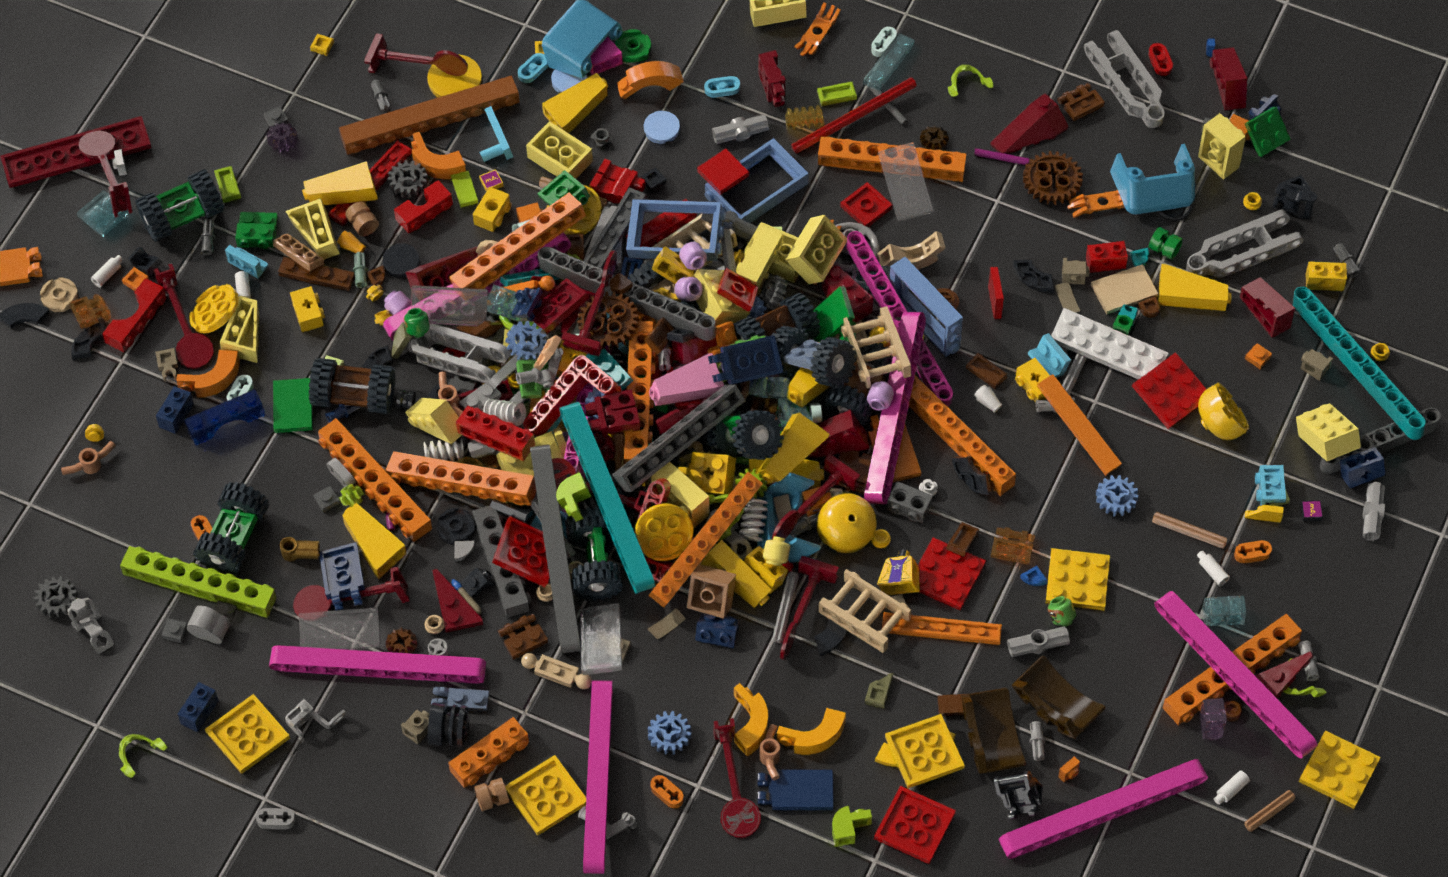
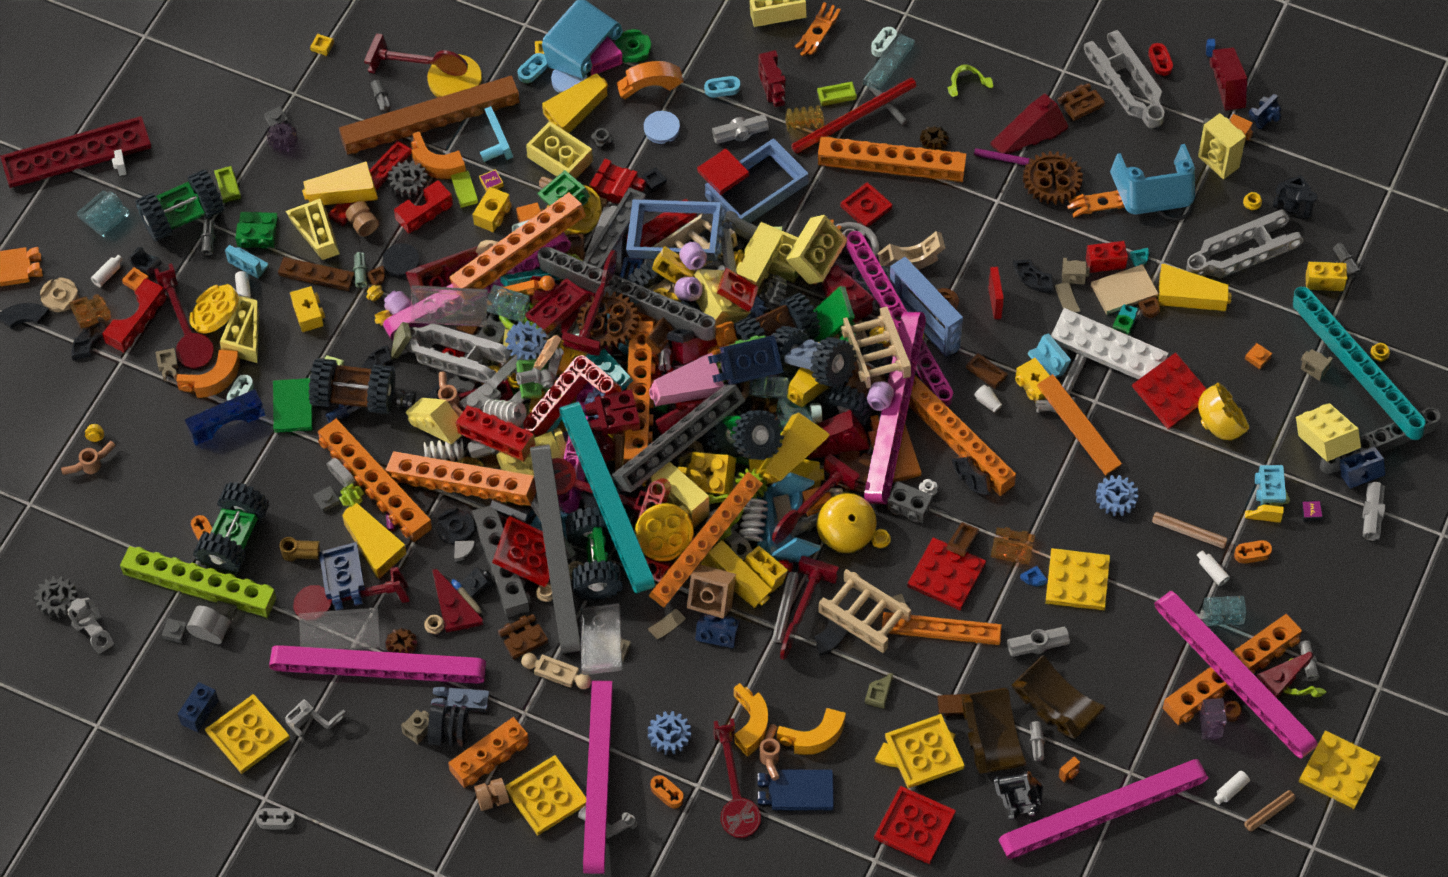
piece [79,131,133,218] -> none
lime helmet [119,734,168,778] -> none
dark blue brick [156,386,194,434] -> none
medium nougat tile [273,233,324,271] -> none
light orange cone [337,231,366,253] -> none
green head [404,308,430,338] -> none
light grey wheel [428,638,449,656] -> none
reddish brown tile [471,320,504,339] -> none
dark blue hips [511,288,543,322] -> none
lime brick [556,472,591,522] -> none
reddish brown tile [610,272,633,294] -> none
light yellow head [763,536,790,566] -> none
lime brick [832,806,872,847] -> none
yellow torso [877,550,919,595] -> none
clear tile [878,142,933,222] -> none
bright green head [1047,596,1076,627] -> none
green wheel [1148,227,1183,260] -> none
dark red wedge [1240,277,1295,338] -> none
green plate [1245,107,1291,156] -> none

